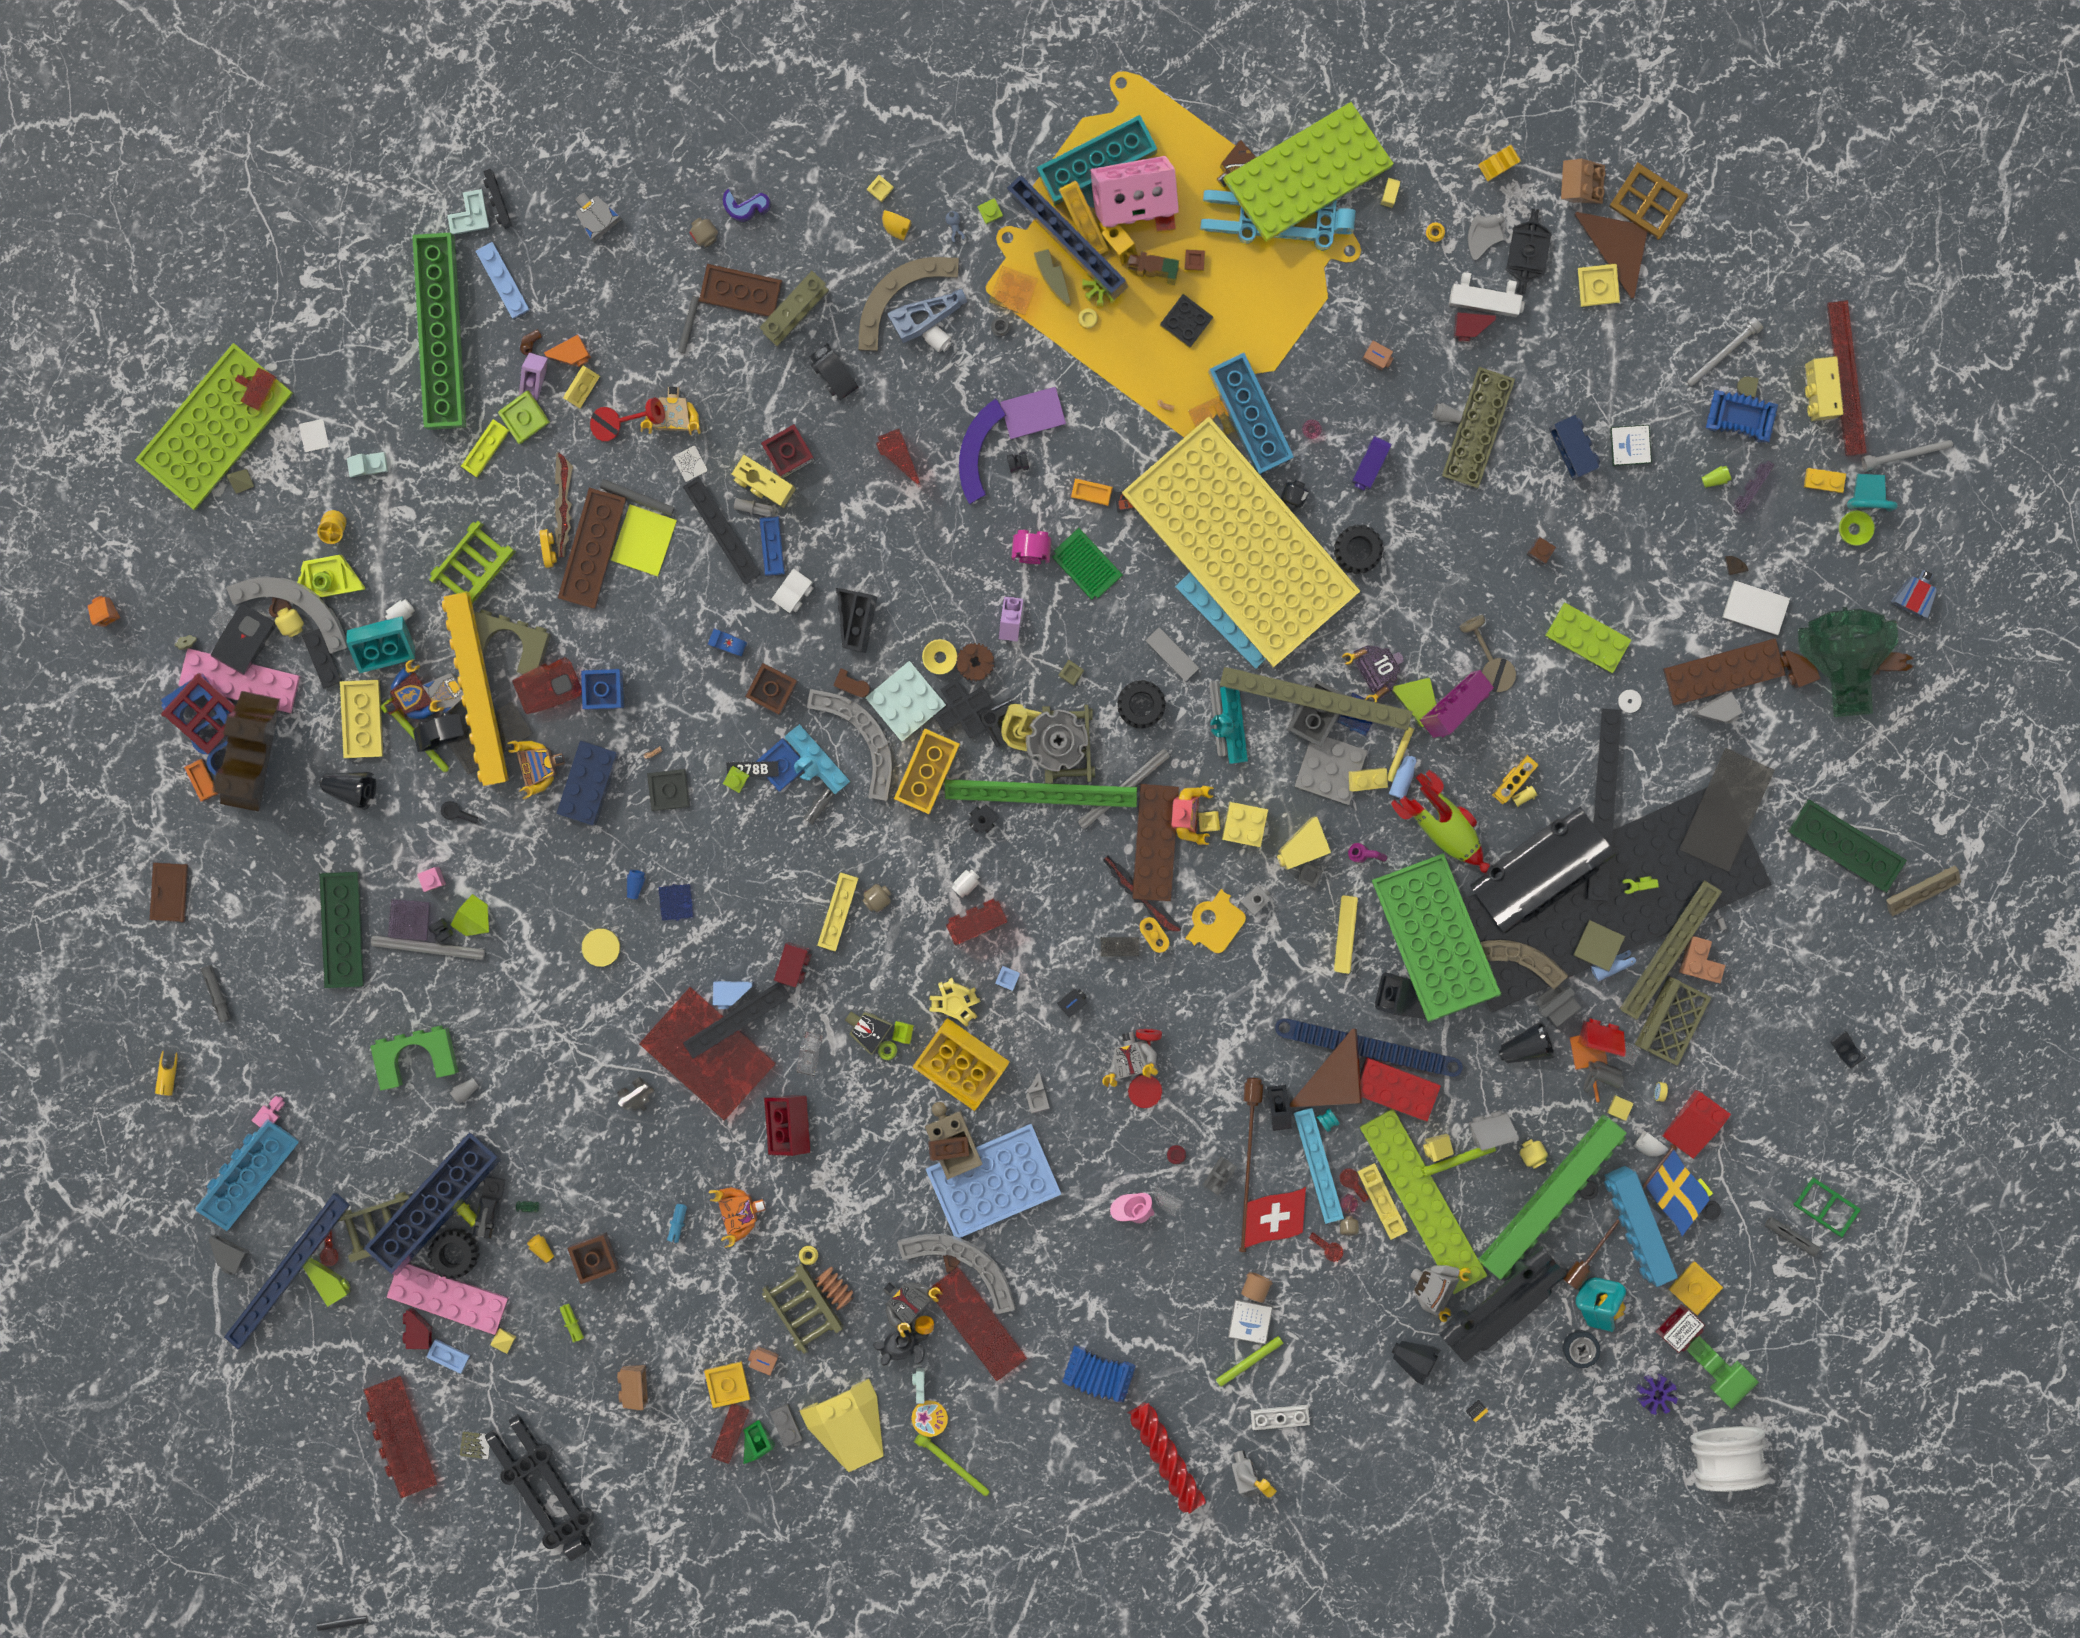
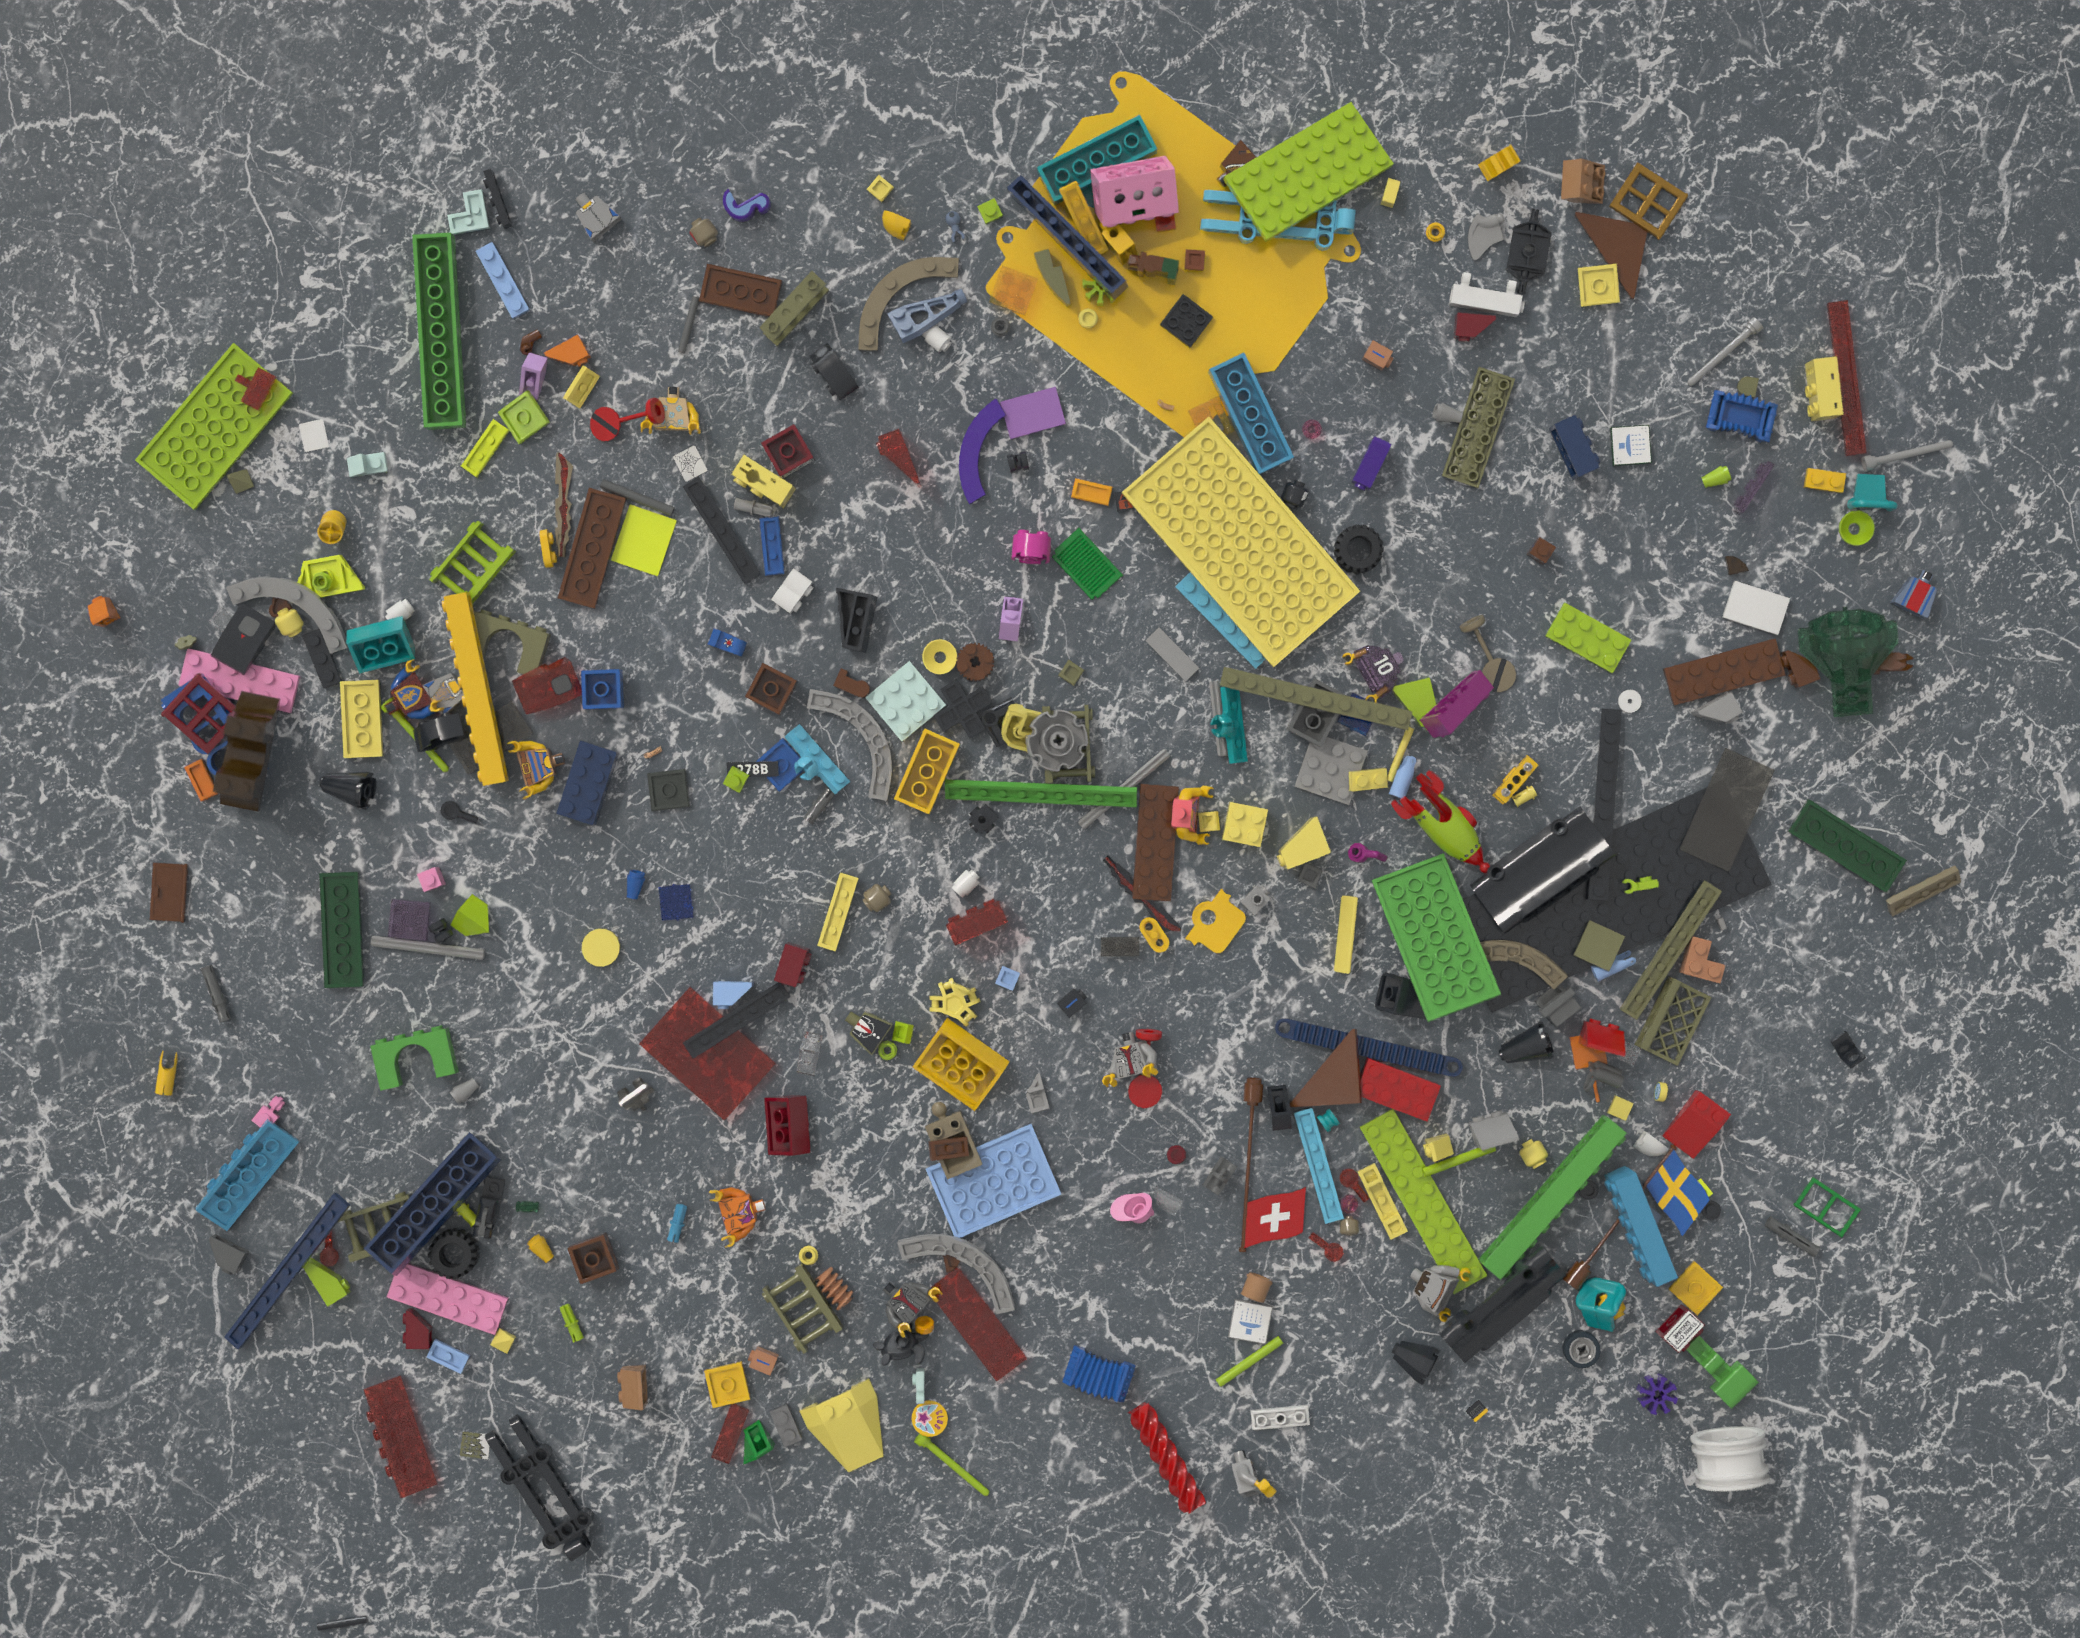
black tyre [1117,680,1166,729] -> none

